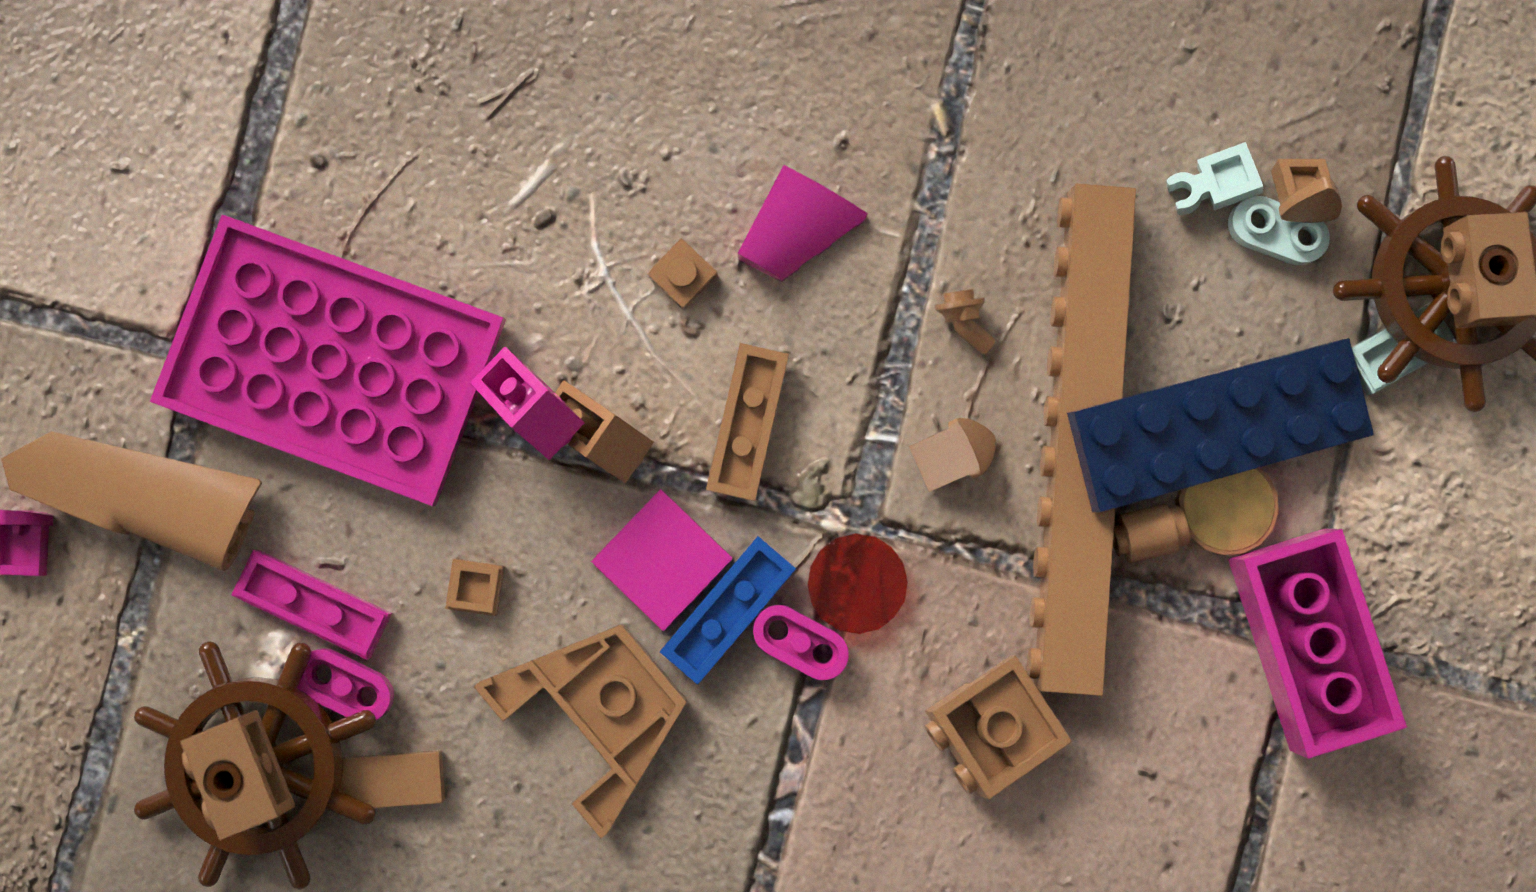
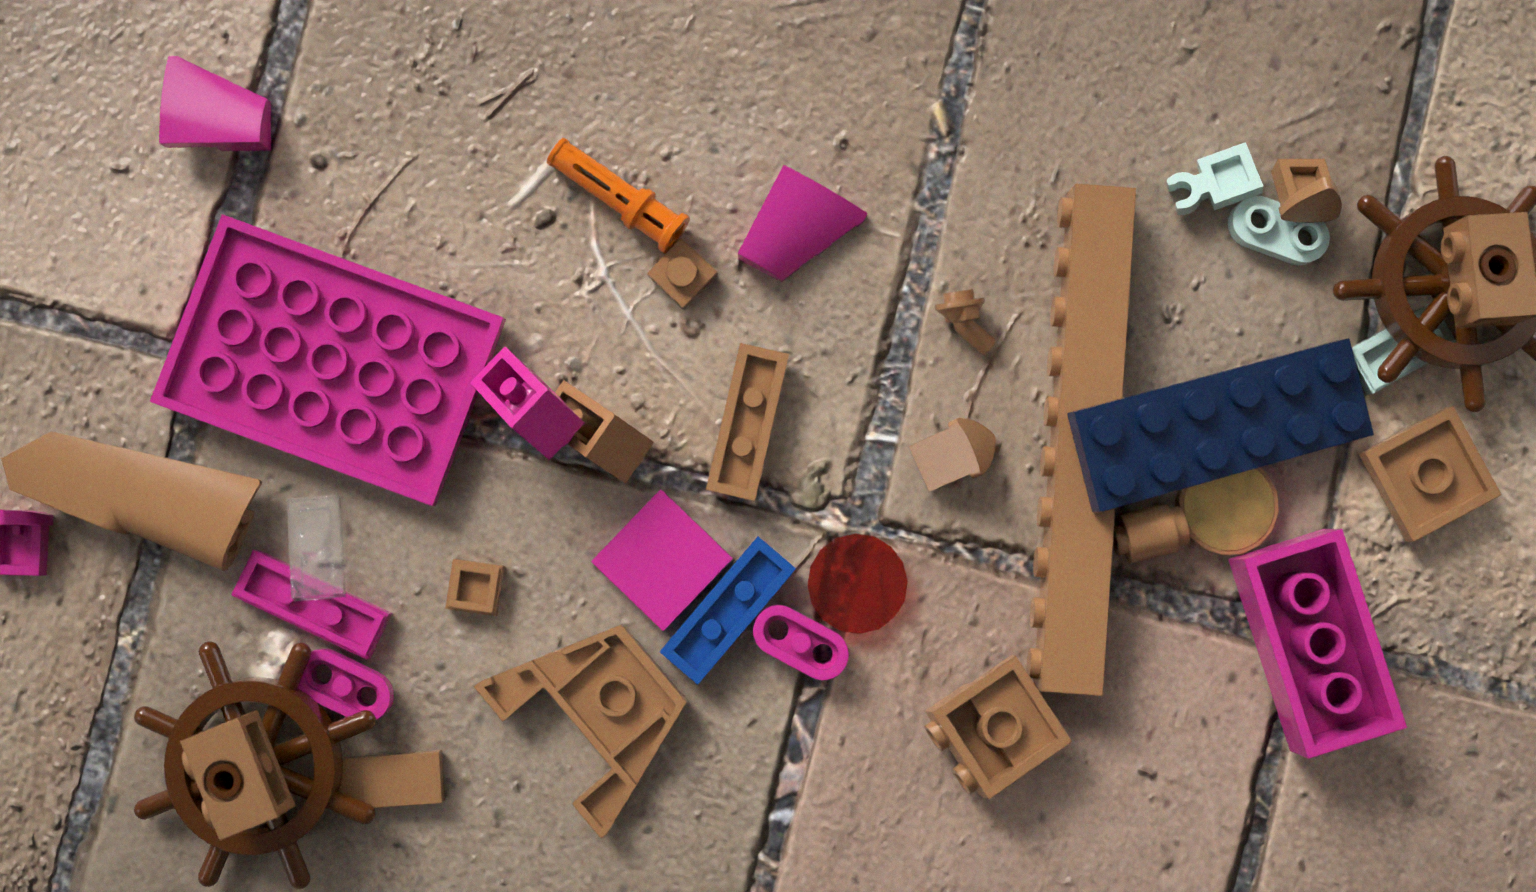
none -> dark pink slope [159,56,271,151]
none -> clear tile [287,495,346,602]
none -> orange pin [547,138,690,254]
none -> medium nougat plate [1358,406,1502,542]

